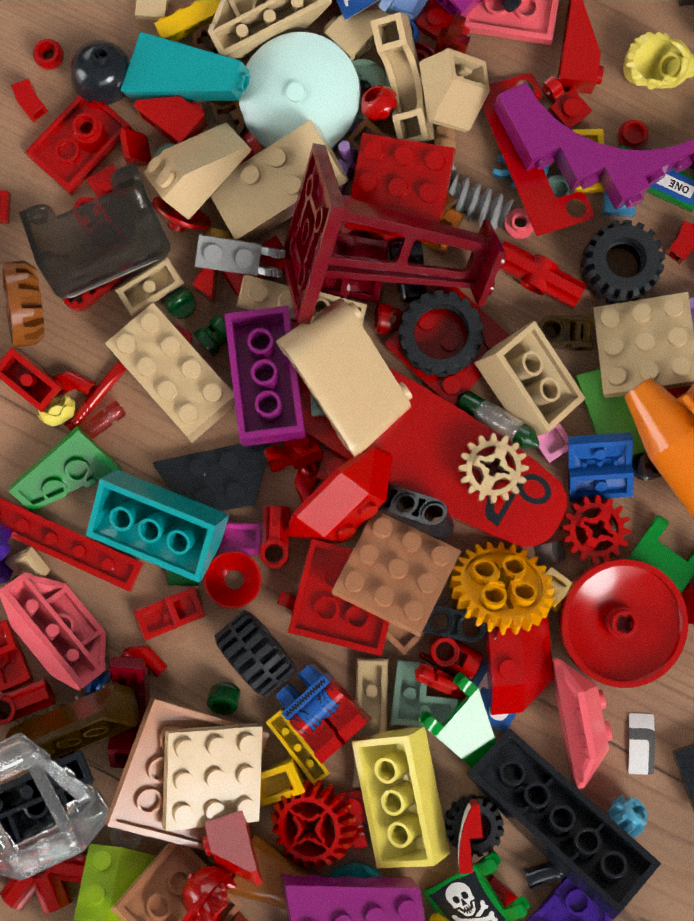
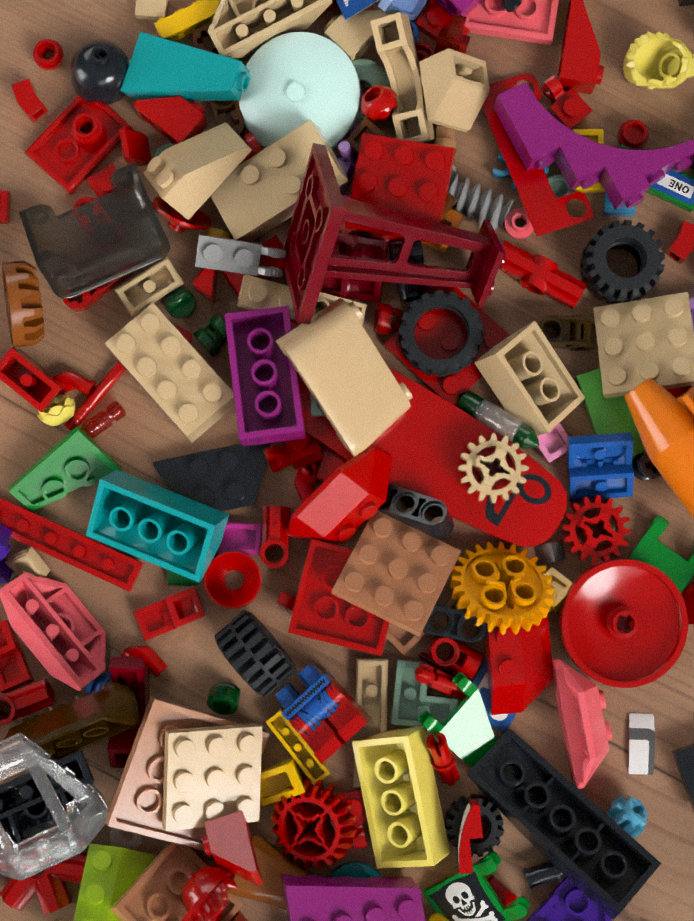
none -> red axle [426,732,460,786]

